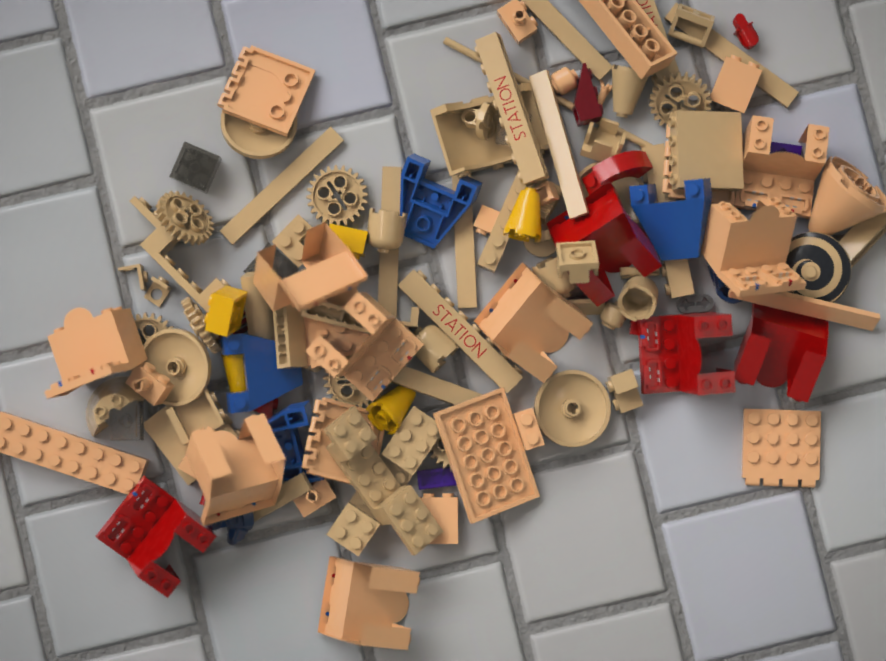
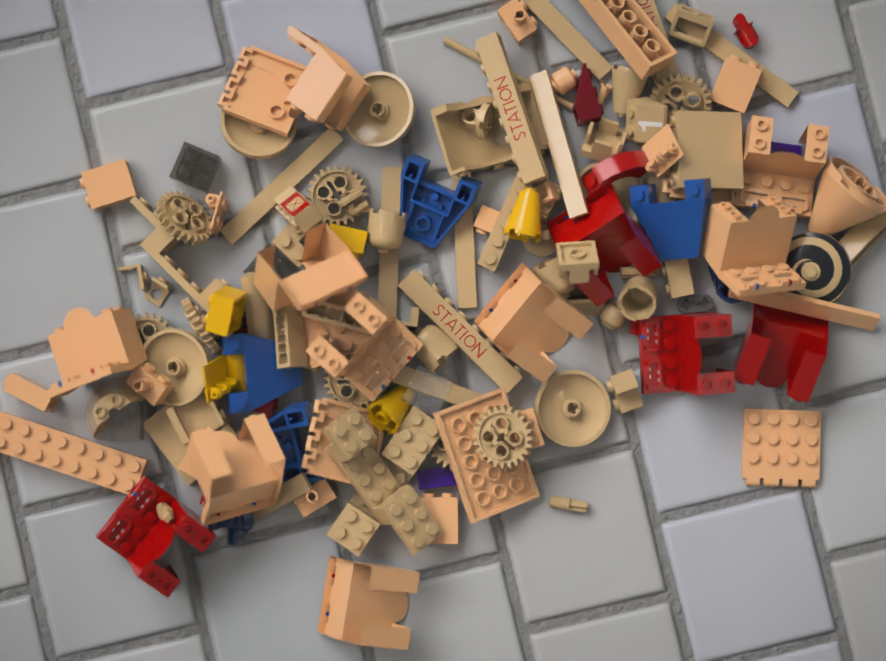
none -> light nougat brick [3,373,60,412]
none -> light nougat brick [79,159,139,211]
none -> tan axle [156,502,174,523]
none -> yellow hinge [202,354,239,404]
none -> light nougat hinge [205,191,229,236]
none -> tan brick [273,186,323,233]
none -> light nougat piece [286,25,371,132]
none -> tan piece [338,186,370,216]
none -> tan dish [345,71,416,148]
none -> clear tile [401,365,453,416]
none -> tan gear [472,405,535,469]
none -> tan axle [549,495,588,513]
none -> tan slope [625,96,668,143]
none -> light nougat hinge [642,124,684,178]

